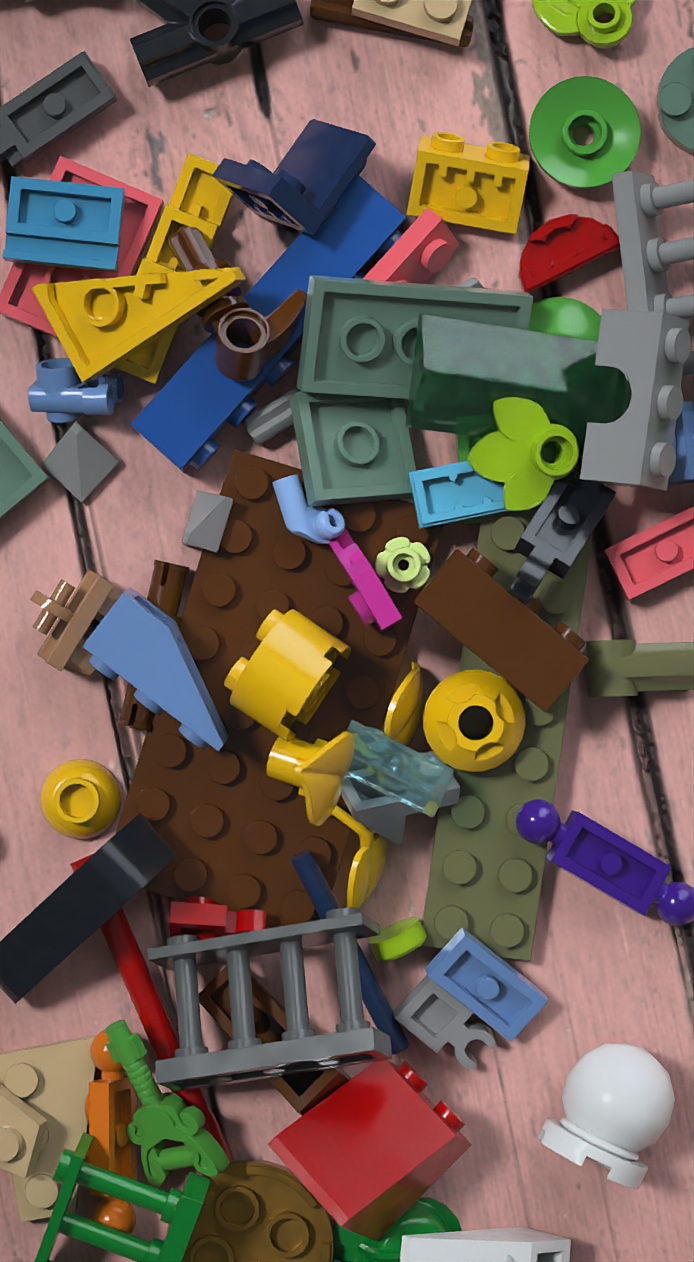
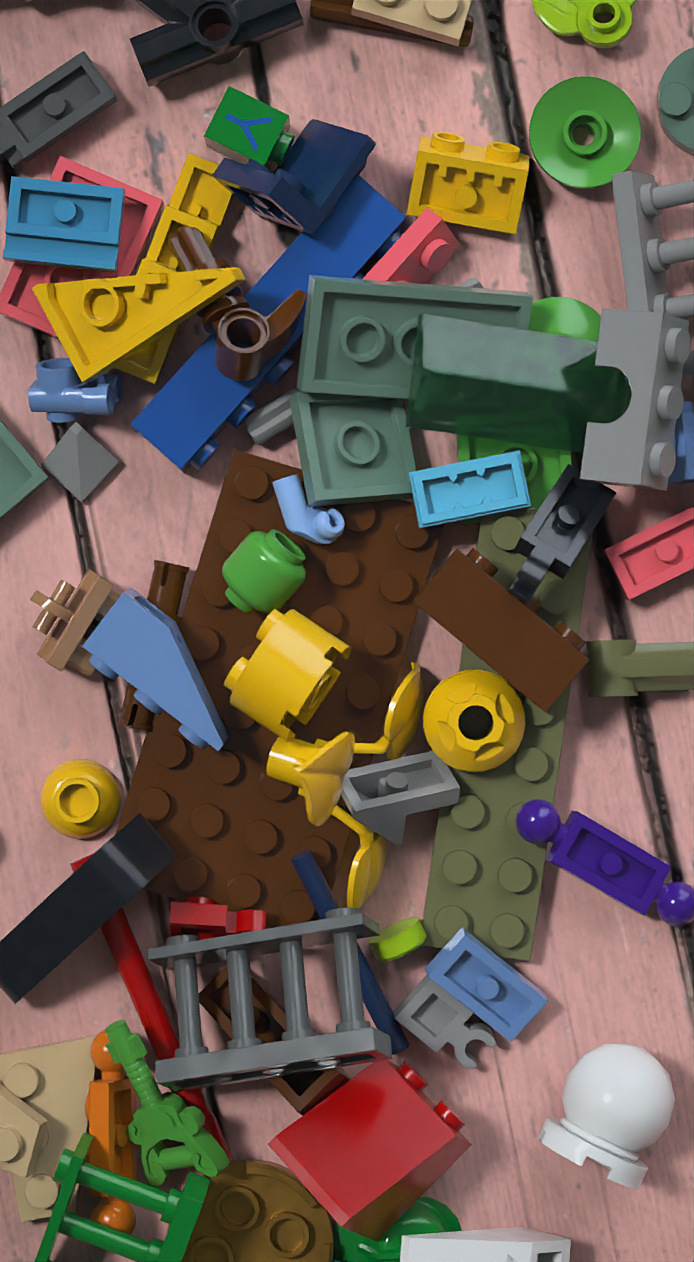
light grey slope [181,490,233,553] -> none
dark pink wing [328,528,402,632] -> none
clear light blue plate [346,720,454,817] -> none
yellowish green plate [375,537,431,593] -> none
lime plate [467,397,579,511] -> none
red plate [518,214,620,294] -> none
none -> green brick [204,86,295,170]
none -> bright green head [222,529,306,614]

